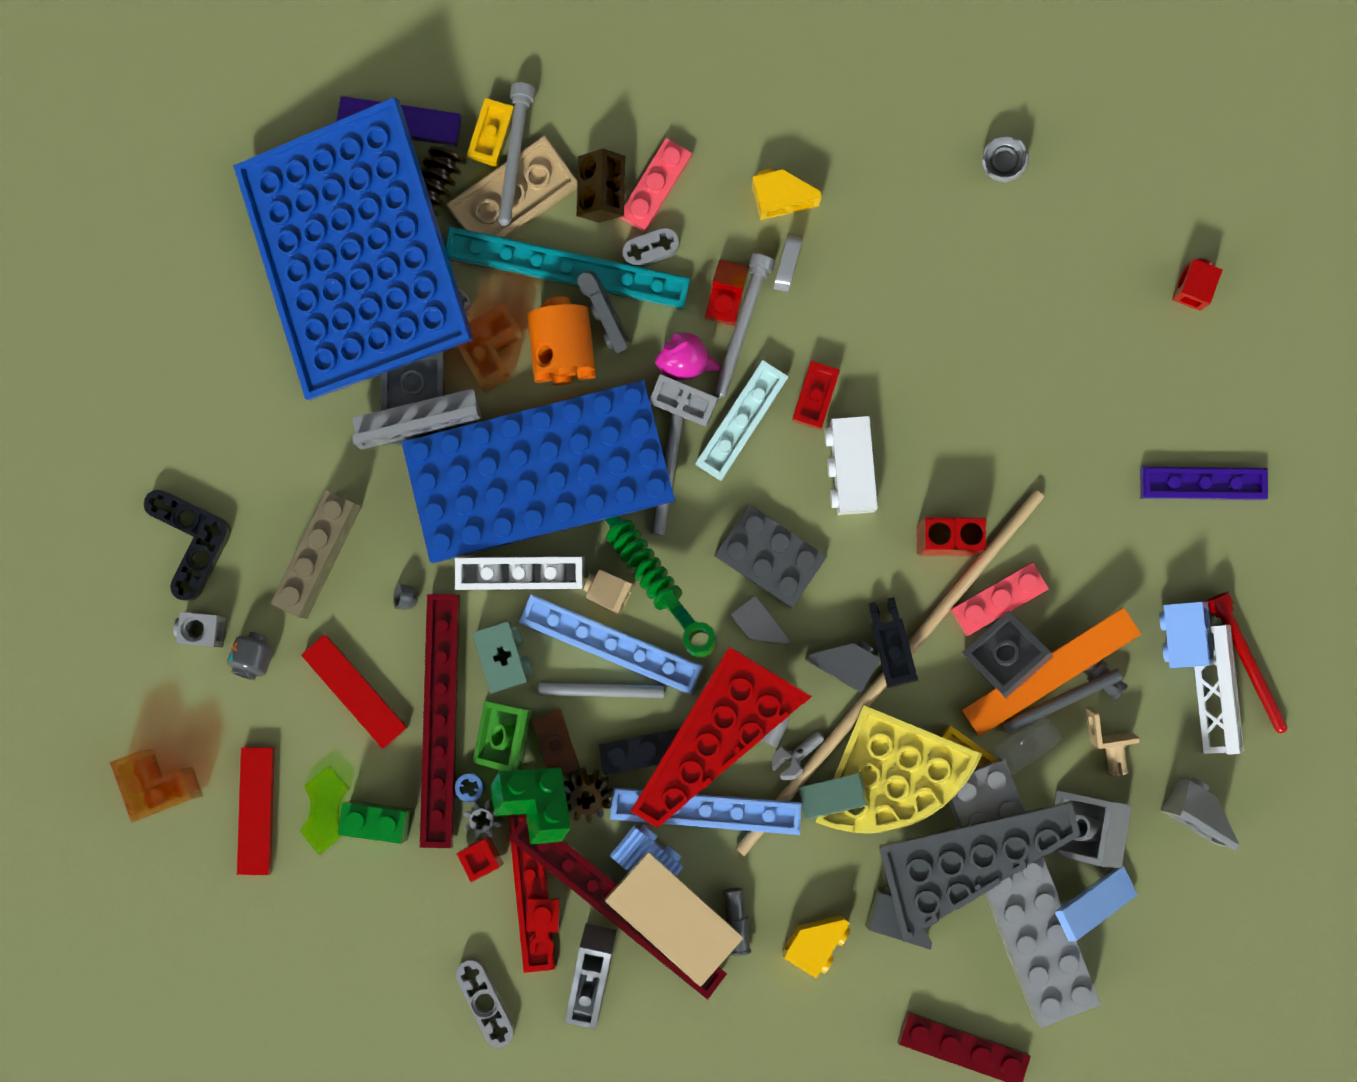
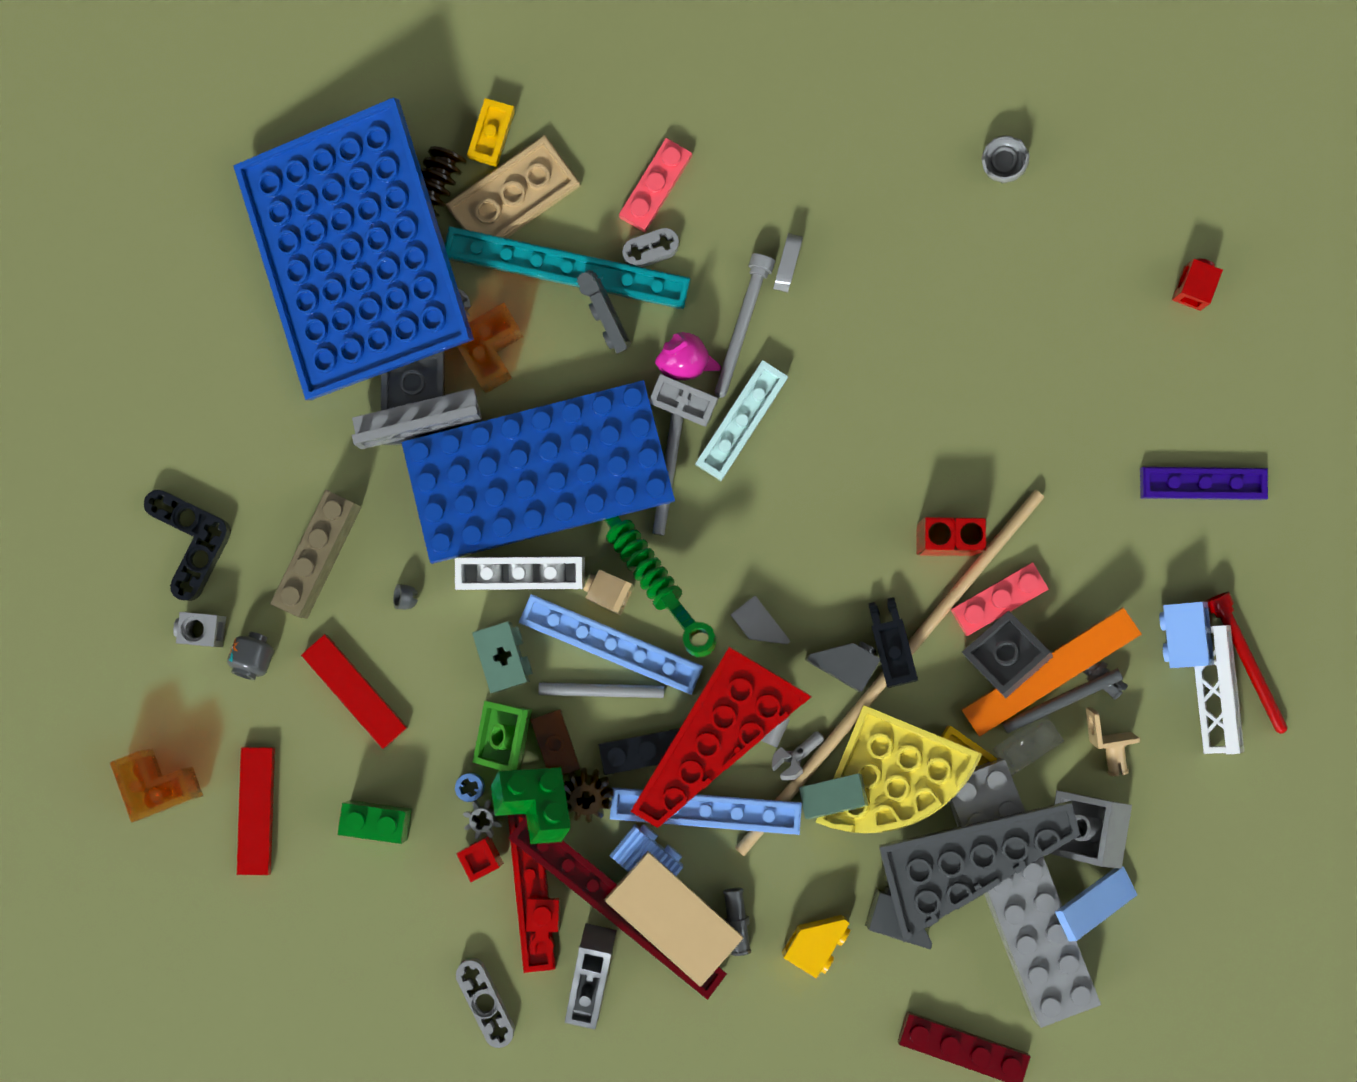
clear neon green tile [300,765,350,855] -> none
dark purple tile [336,96,462,146] -> none
dark red plate [420,594,460,848] -> none
light grey piece [499,82,535,226] -> none
orange cylinder [527,297,596,386] -> none
dark brown brick [576,148,626,223] -> none
red slope [705,259,749,326] -> none
dark grey plate [715,505,827,609] -> none
yellow slope [752,168,822,221] -> none
red plate [792,361,840,430] -> none
white brick [824,416,878,515] -> none
light grey slope [1161,777,1239,851] -> none

